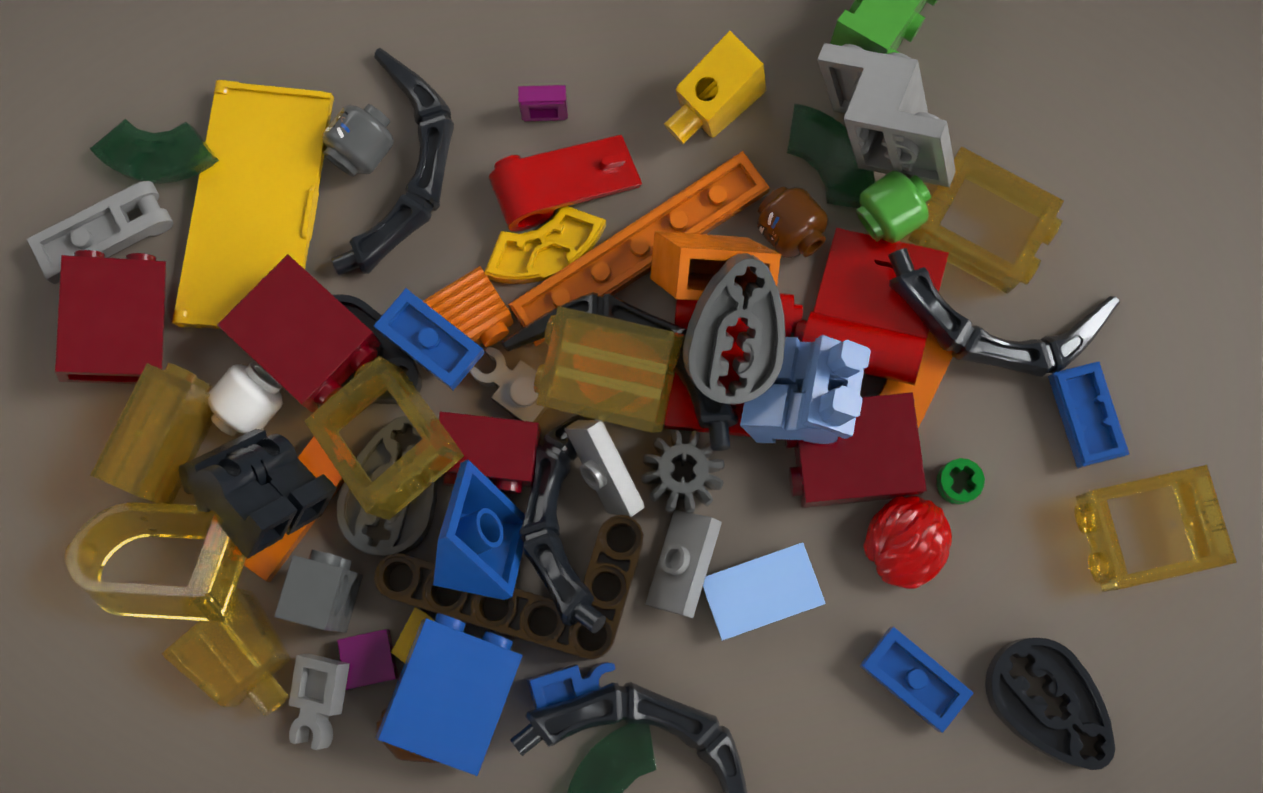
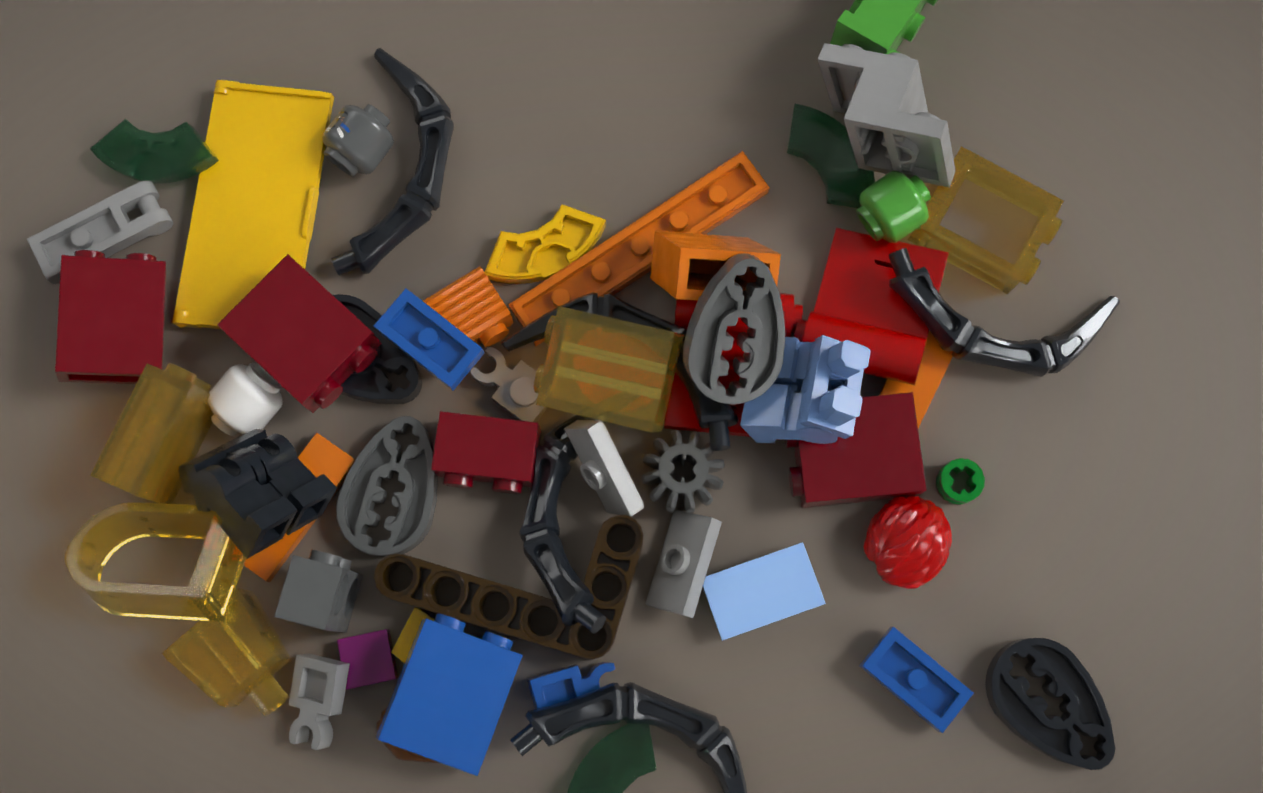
clear yellow window [304,356,464,520] -> none
blue slope [433,460,525,600] -> none
red door [489,134,642,232] -> none
magenta tile [518,85,568,122] -> none
yellow torso [664,31,766,144] -> none
reddish brown head [757,186,828,258] -> none
blue plate [1048,361,1130,469] -> none
clear yellow window [1074,465,1237,592] -> none

